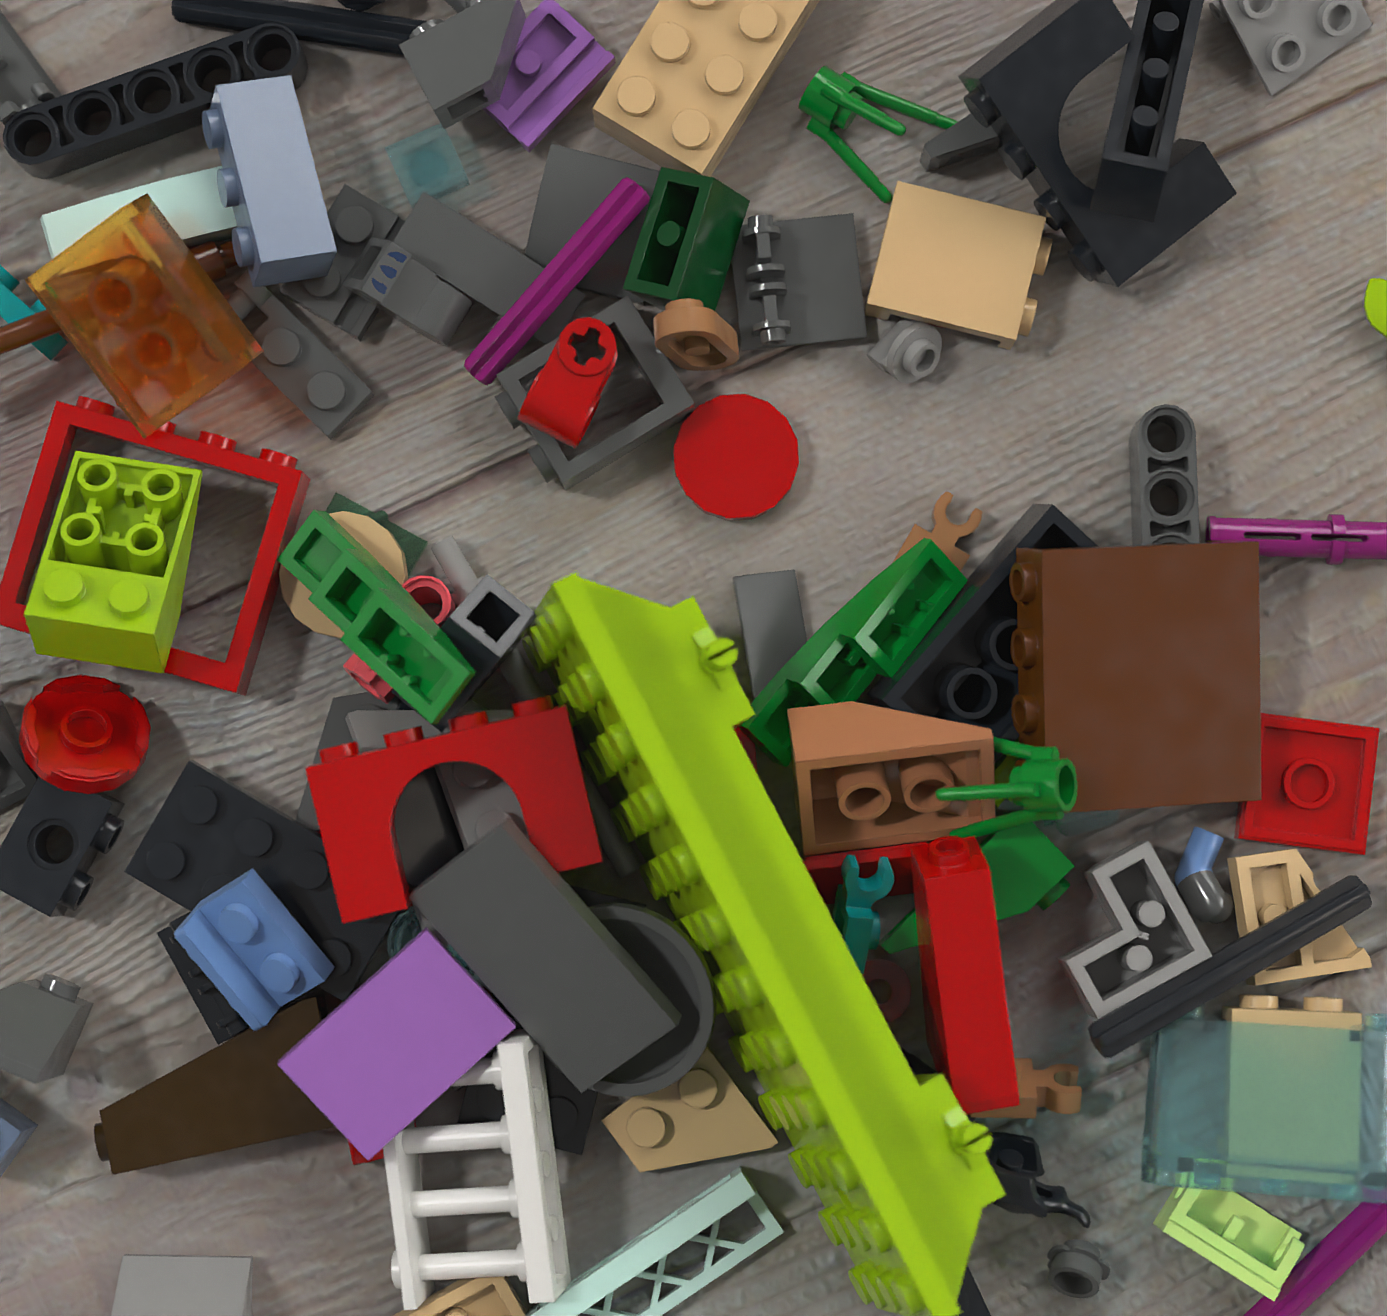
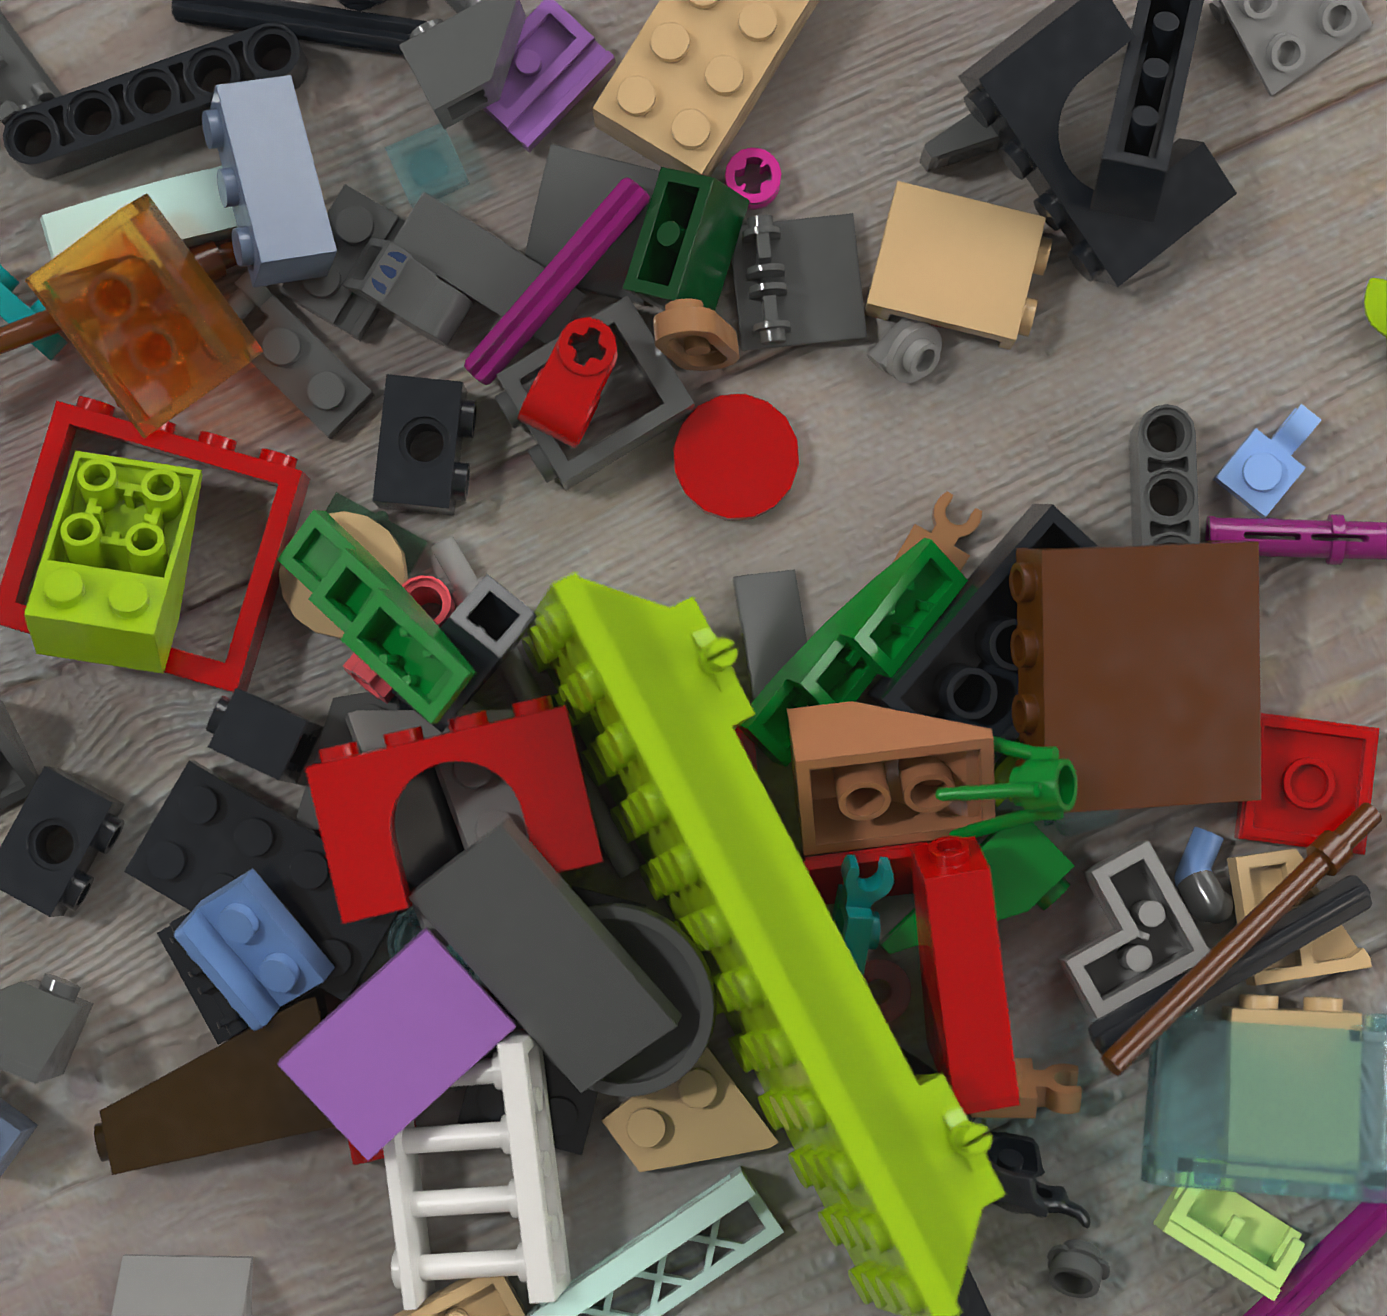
red tile [19,675,151,794] -> none
green plant [798,65,957,203] -> none
none -> black brick [206,688,324,784]
none -> black brick [372,374,477,516]
none -> dark pink bush [725,147,782,210]
none -> reddish brown bar [1101,802,1382,1076]
none -> light blue plate [1213,404,1321,518]

